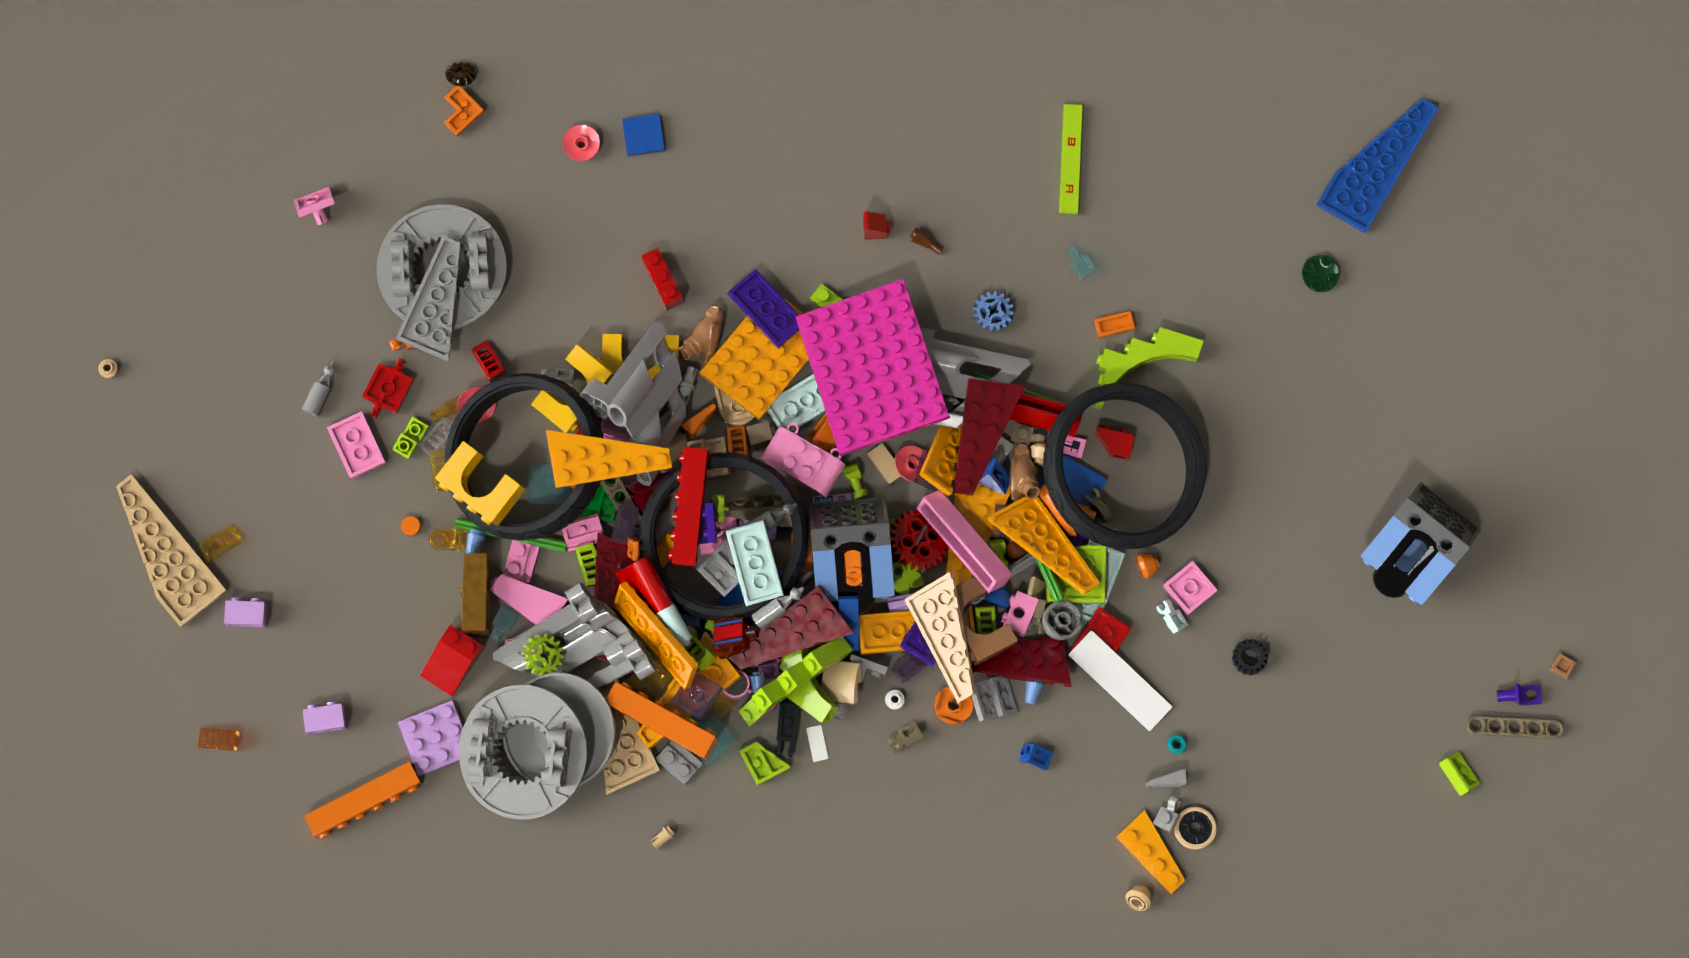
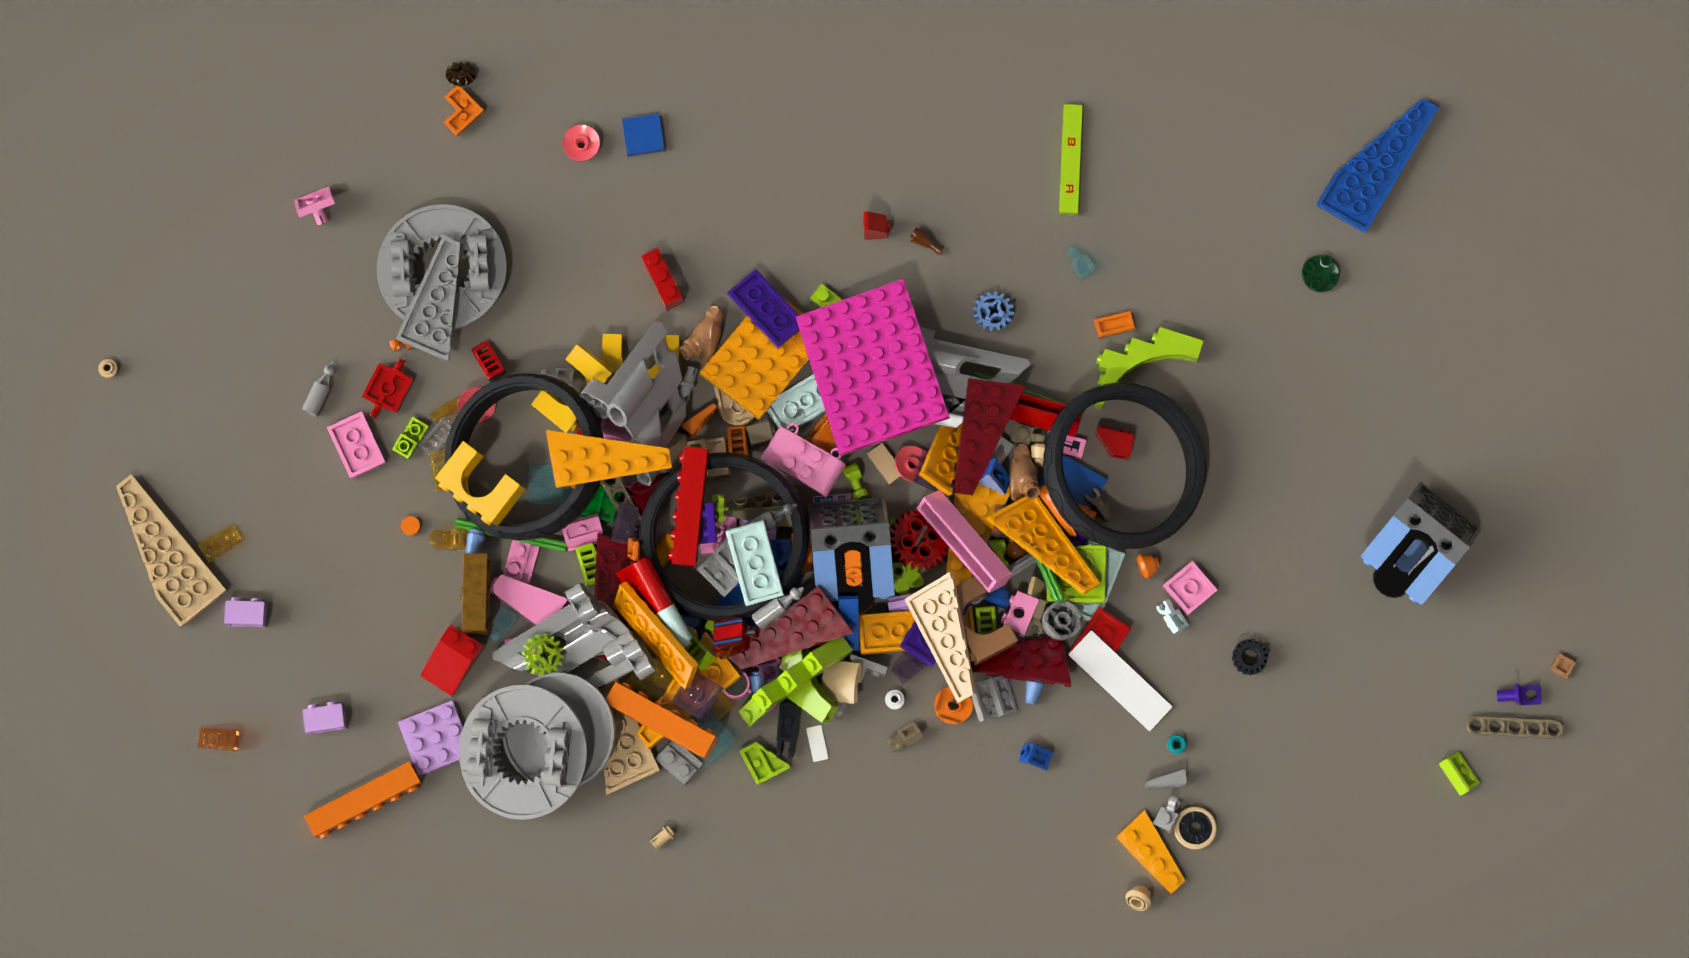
none -> blue bracket [772,539,792,567]

